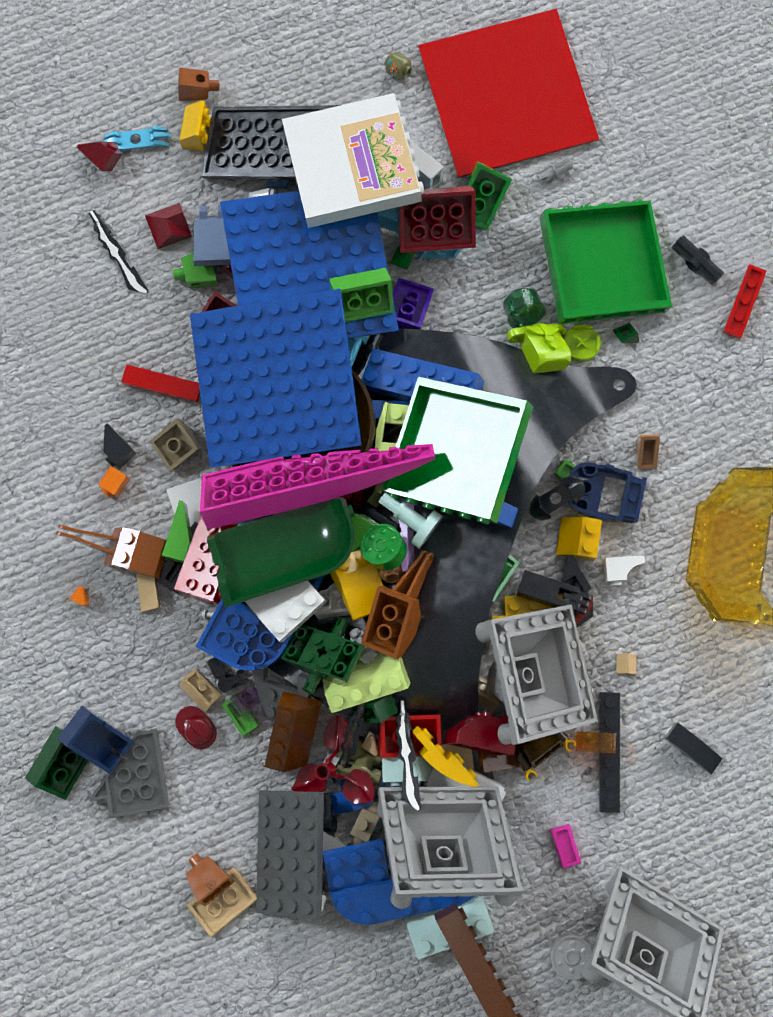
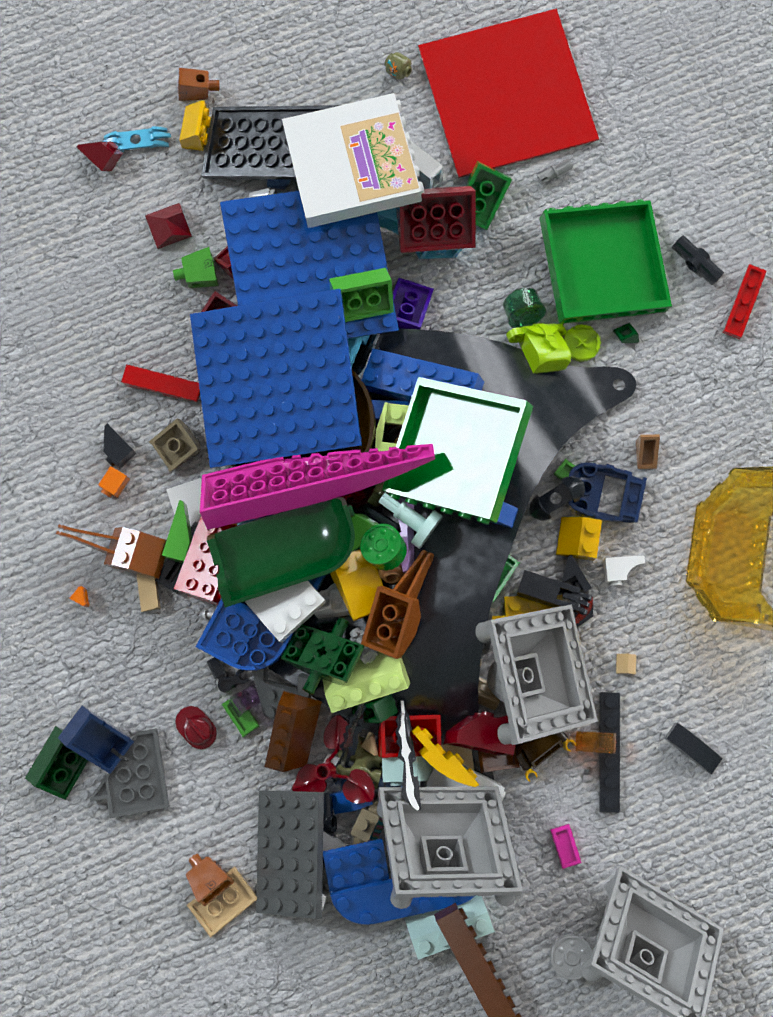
black sword [89,210,149,294] -> none
tan slope [179,669,222,712] -> none
sand blue tile [193,205,231,266] -> none
green slope [390,246,415,270] -> none

